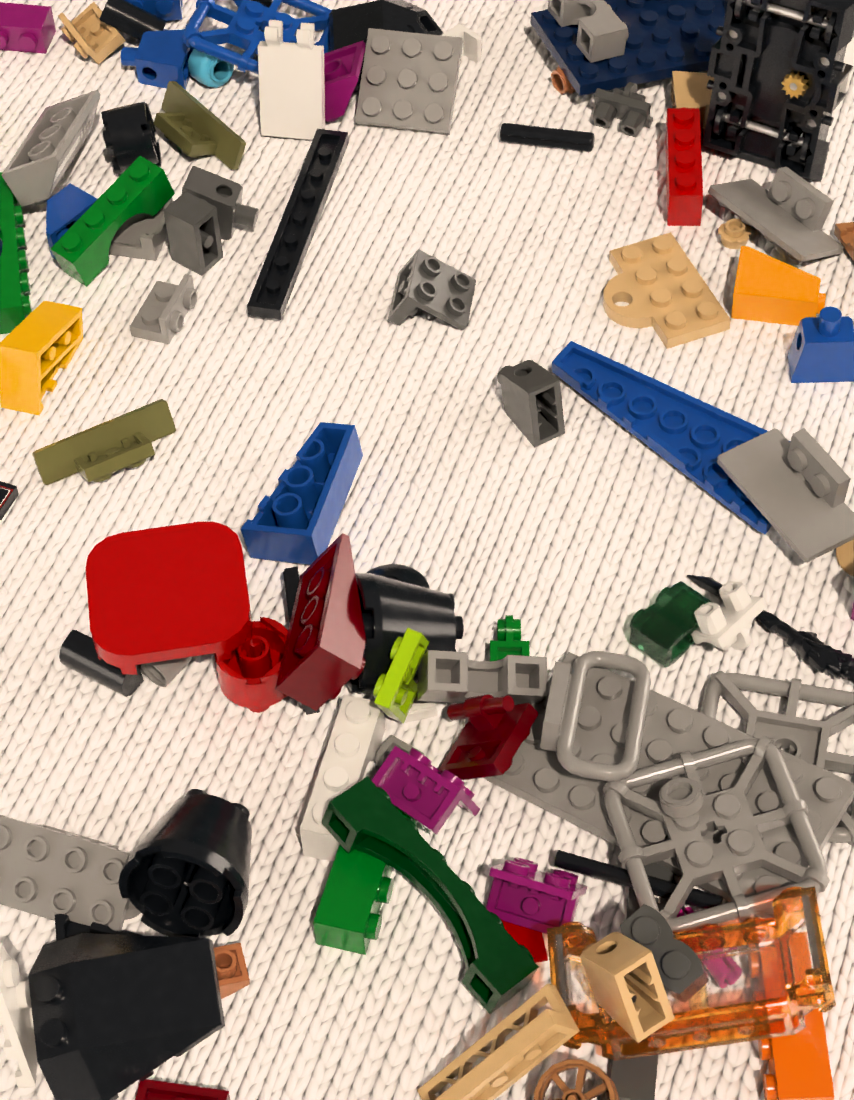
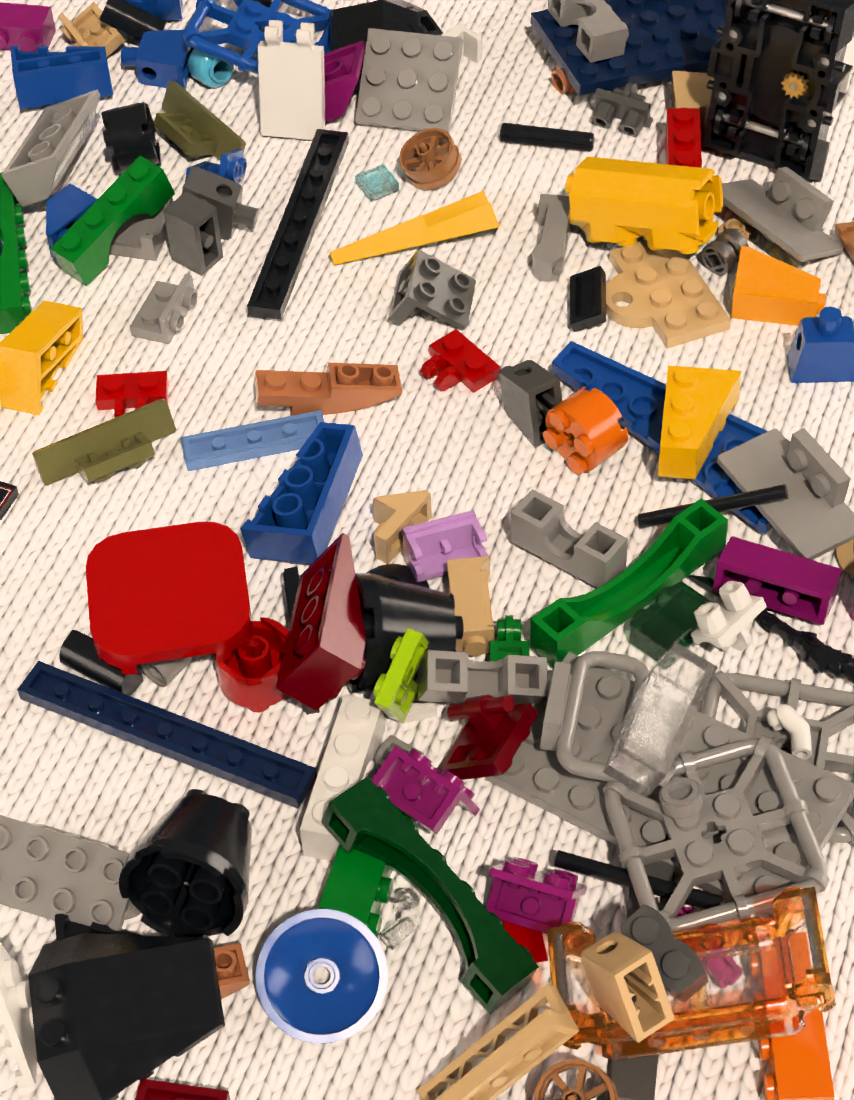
none -> blue wedge [10,46,113,109]
none -> dark blue plate [17,661,317,809]
none -> red hinge [95,371,169,418]
none -> medium blue tile [180,410,324,472]
none -> blue bracket [185,148,247,183]
none -> nougat slope [254,362,402,416]
none -> blue dish [255,909,388,1044]
none -> yellow wedge [329,191,500,265]
none -> clear light blue tile [355,164,399,202]
none -> tan slope [373,490,432,564]
none -> clear arm [379,887,421,950]
none -> medium nougat wheel [399,128,462,190]
none -> lavender hinge [403,510,488,582]
none -> red hinge [420,329,501,393]
none -> tan window [447,556,495,656]
none -> light grey arch [511,489,628,588]
none -> green arch [530,498,728,668]
none -> light grey leg [532,193,572,282]
none -> orange brick [543,386,628,475]
none -> yellow brick [565,156,723,254]
none -> black tile [570,266,606,332]
none -> clear wedge [603,642,718,798]
none -> black bar [638,484,789,529]
none -> yellow wedge [658,365,742,479]
none -> flat silver wheel [701,228,749,275]
none -> magenta brick [712,536,843,625]
none -> white arm [767,704,812,760]

